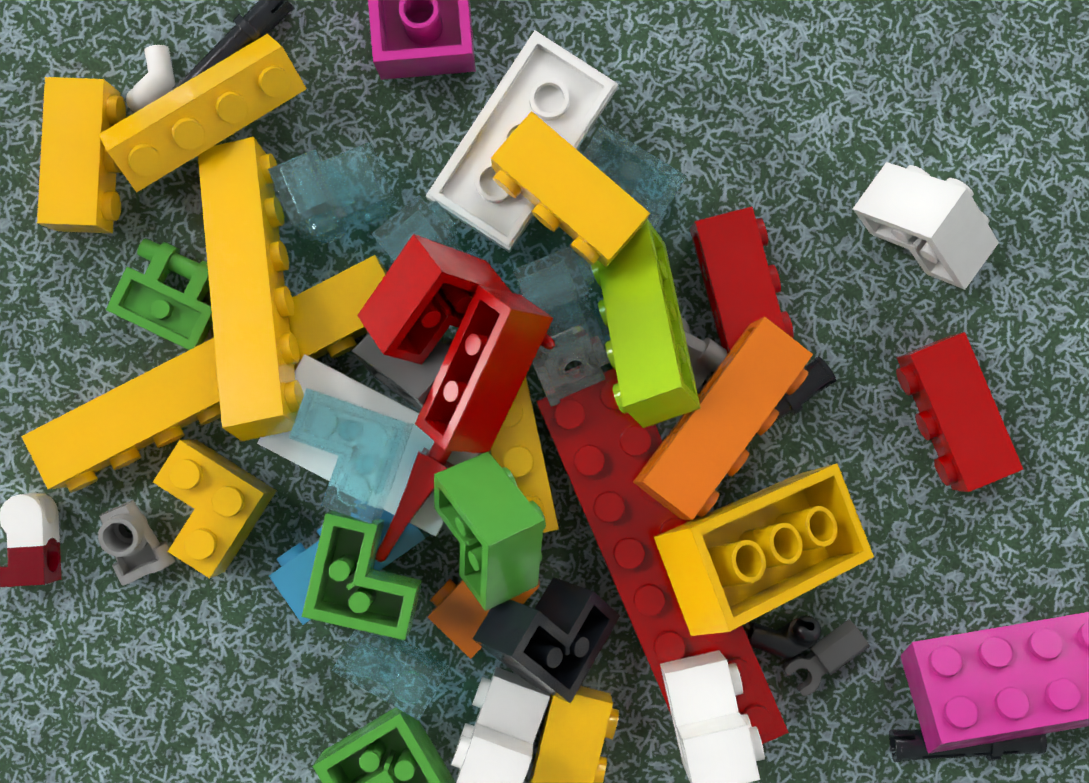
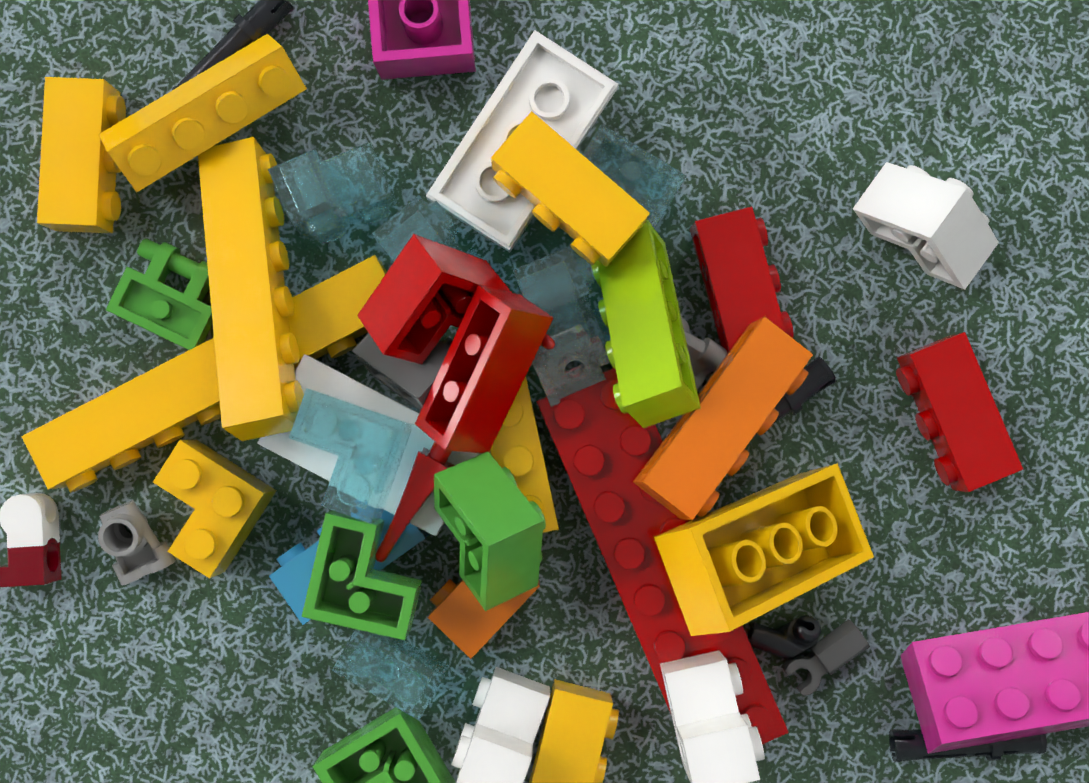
white arm [126,45,175,113] -> none
black brick [473,577,620,704] -> none

